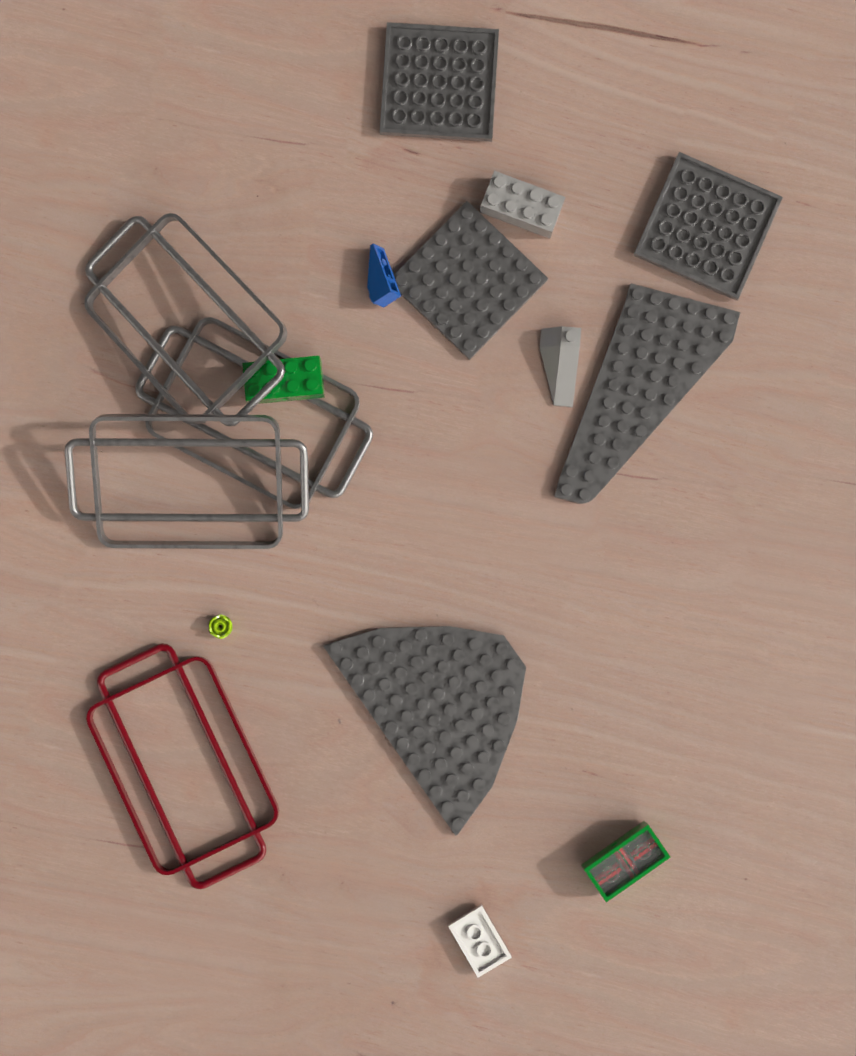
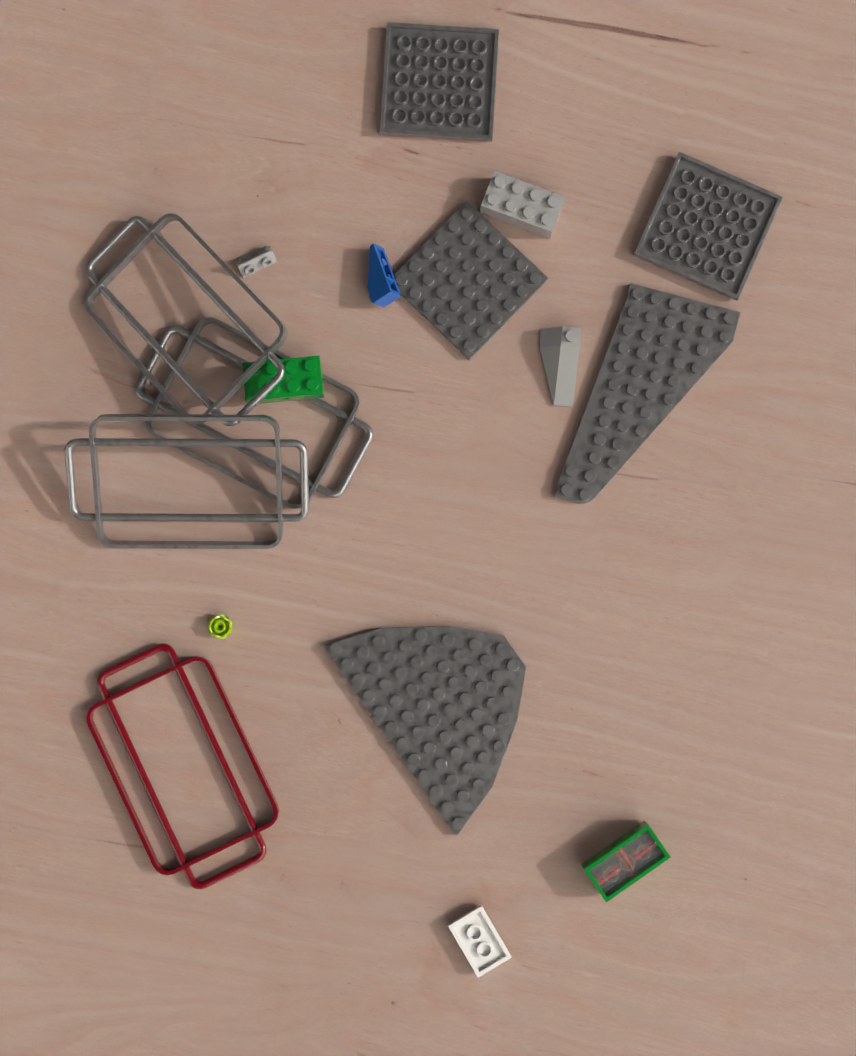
none -> light grey hinge [236,246,277,278]

